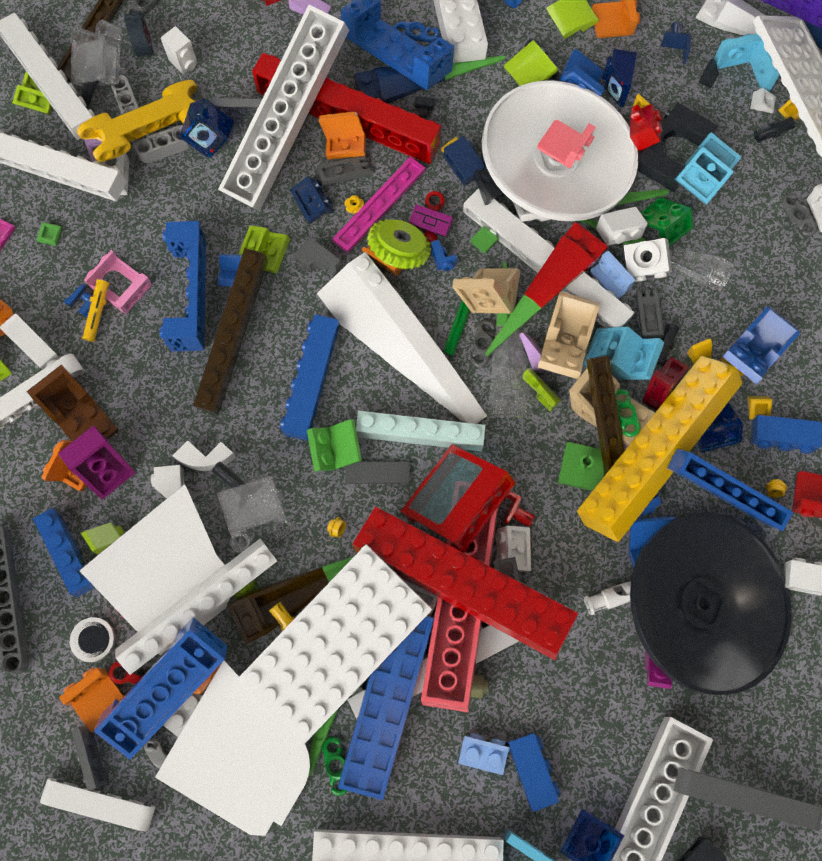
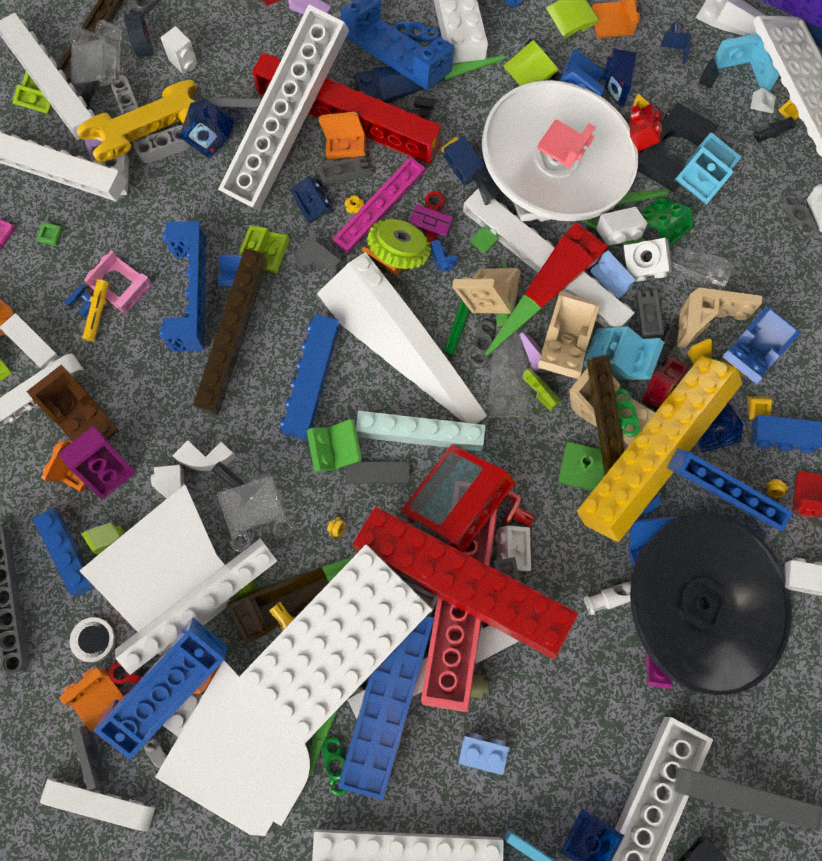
blue brick [507,733,561,812] -> none
none -> tan bracket [677,287,762,348]

